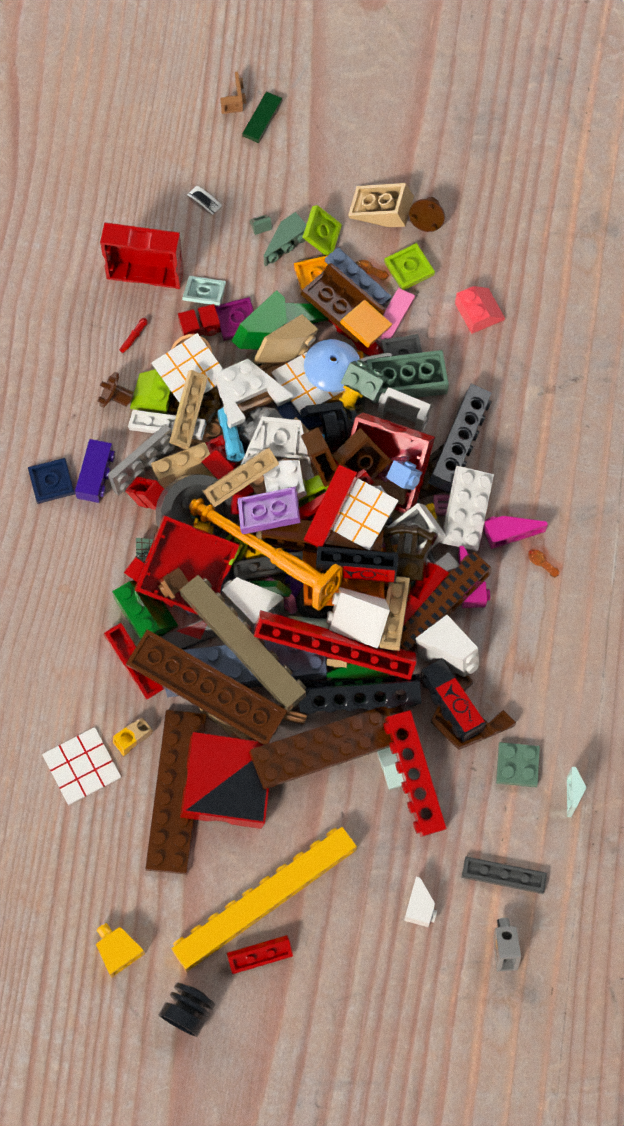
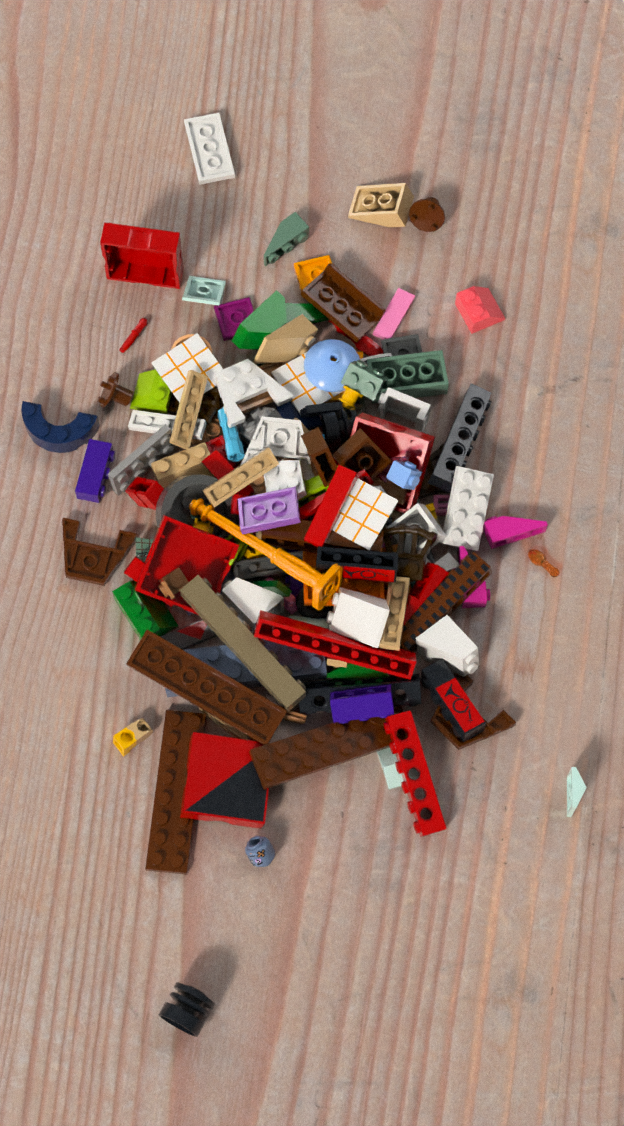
dark blue tile [28,458,75,504] -> none
white piece [42,727,121,806] -> none
yellow torso [96,923,145,978] -> none
red slope [103,623,164,700] -> none
yellow brick [171,827,357,972] -> none
red piece [178,304,221,336] -> none
sticker [187,186,222,215] -> none
medium nougat bracket [220,72,246,114] -> none
red plate [227,935,293,974] -> none
dark green tile [242,91,282,143] -> none
sand green slope [249,215,272,235] -> none
lime plate [302,205,342,256] -> none
sand blue plate [325,247,391,306] -> none
light orange tile [340,300,392,348] -> none
clear orange piece [355,260,389,280] -> none
lime plate [384,243,435,290] -> none
white slope [404,877,437,927] -> none
dark grey tile [461,856,547,894] -> none
light grey torso [493,918,521,972] -> none
sand green plate [496,742,540,787] -> none
none -> dark blue brick [21,401,99,453]
none -> reddish brown wing [62,518,137,586]
none -> white plate [184,113,235,185]
none -> sand blue head [245,836,275,867]
none -> dark purple brick [330,684,394,724]

